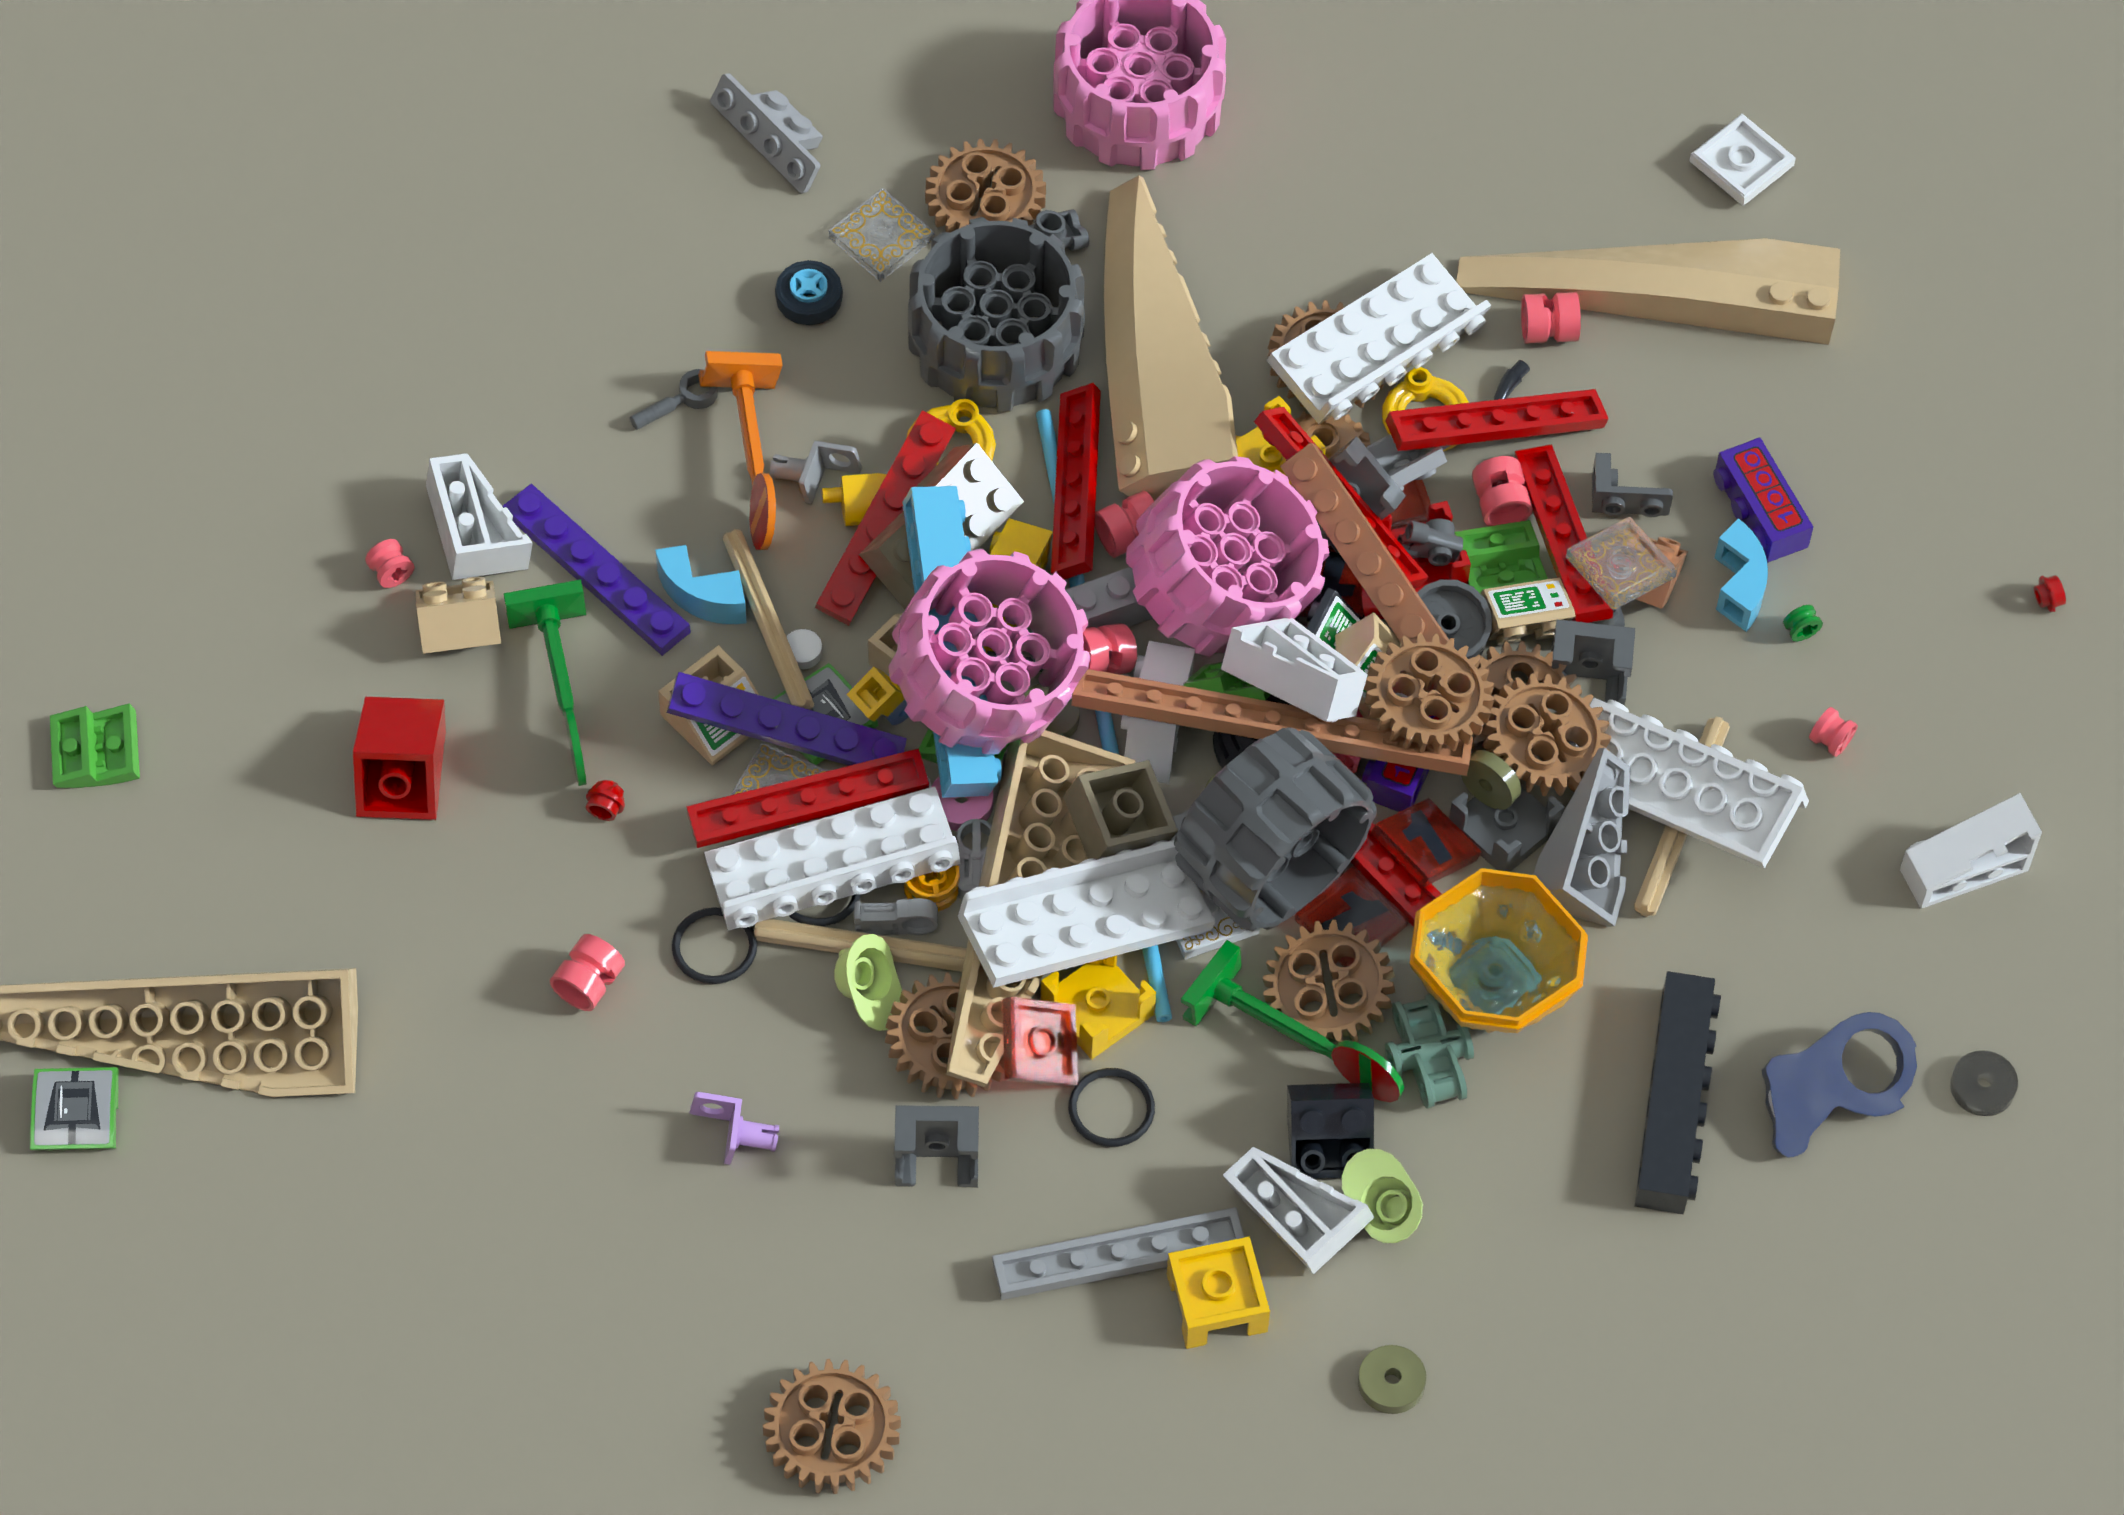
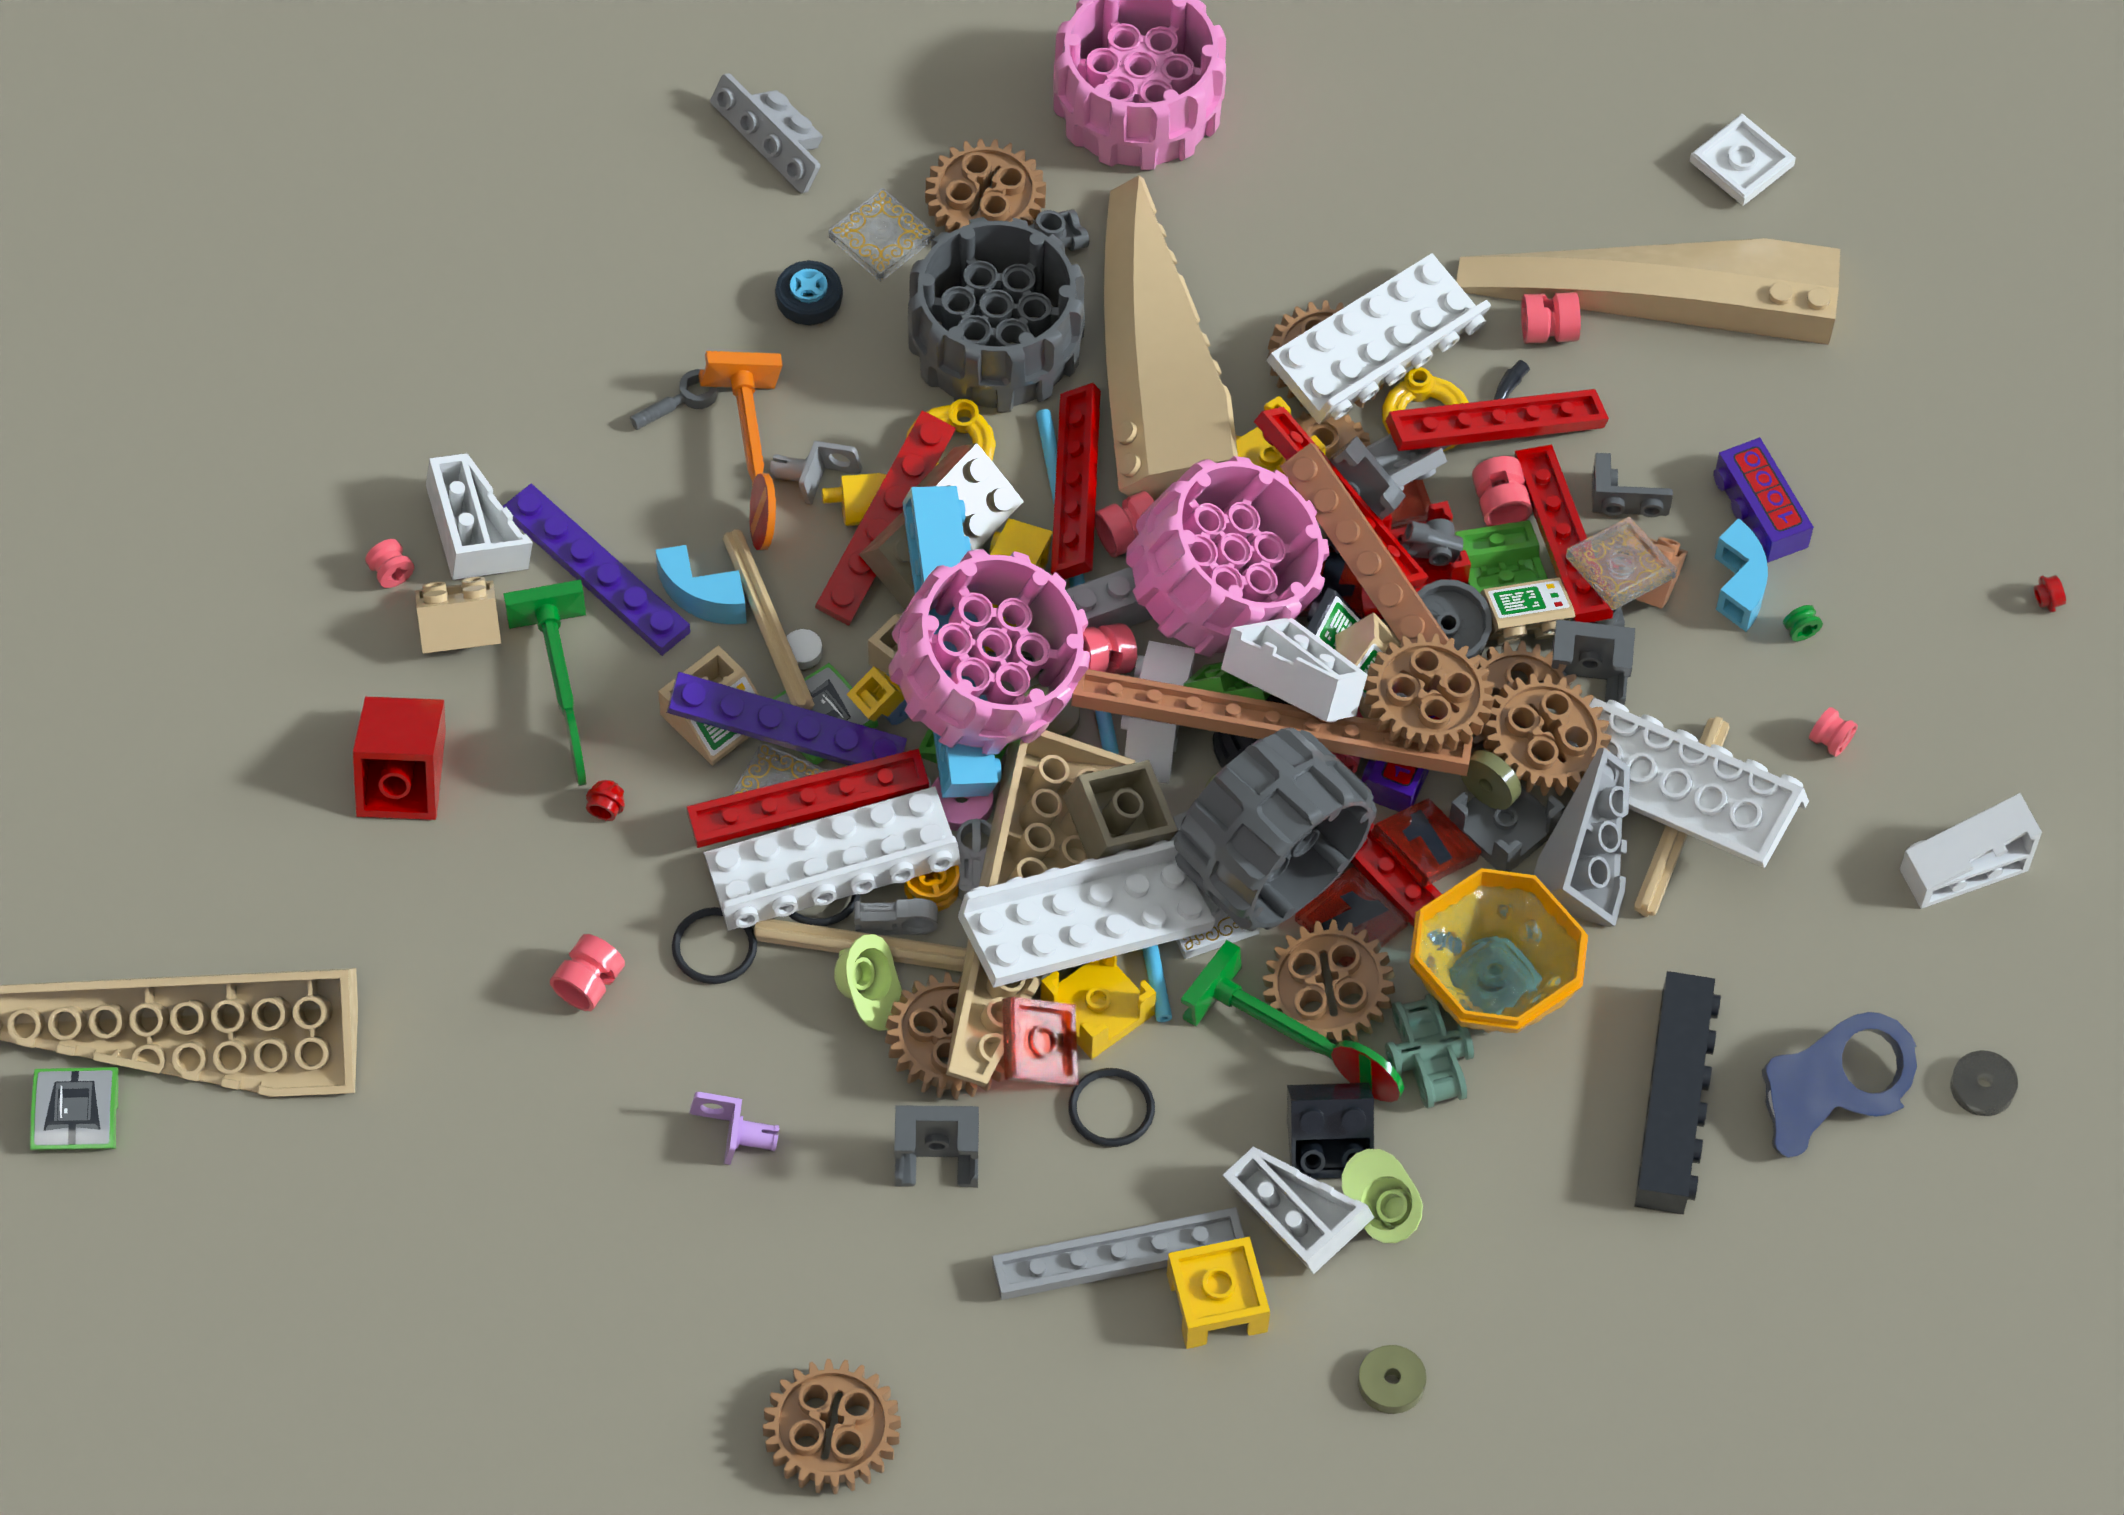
bright green slope [50,703,140,788] -> none

